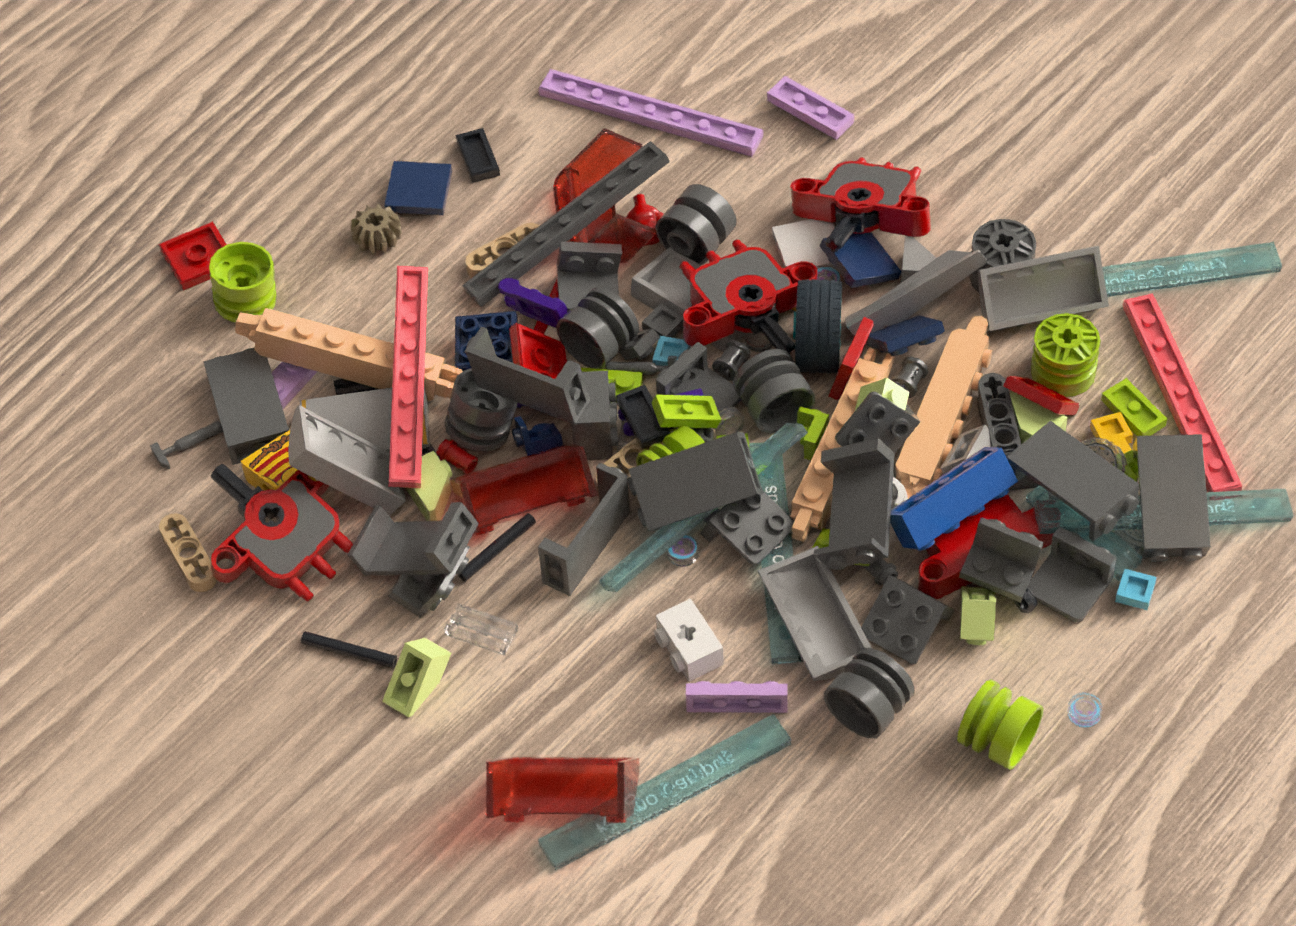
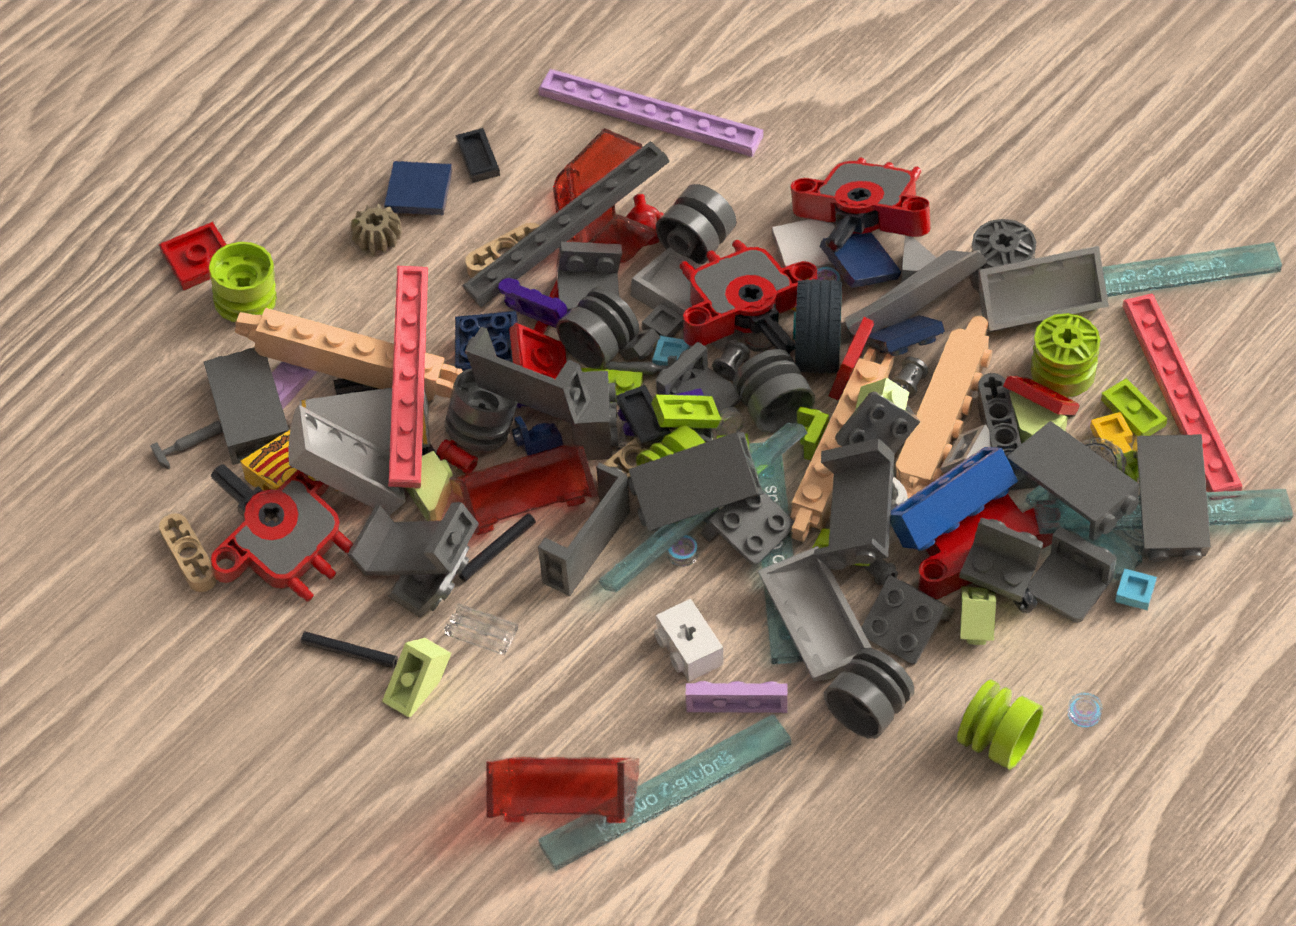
lavender plate [767,76,854,140] -> none

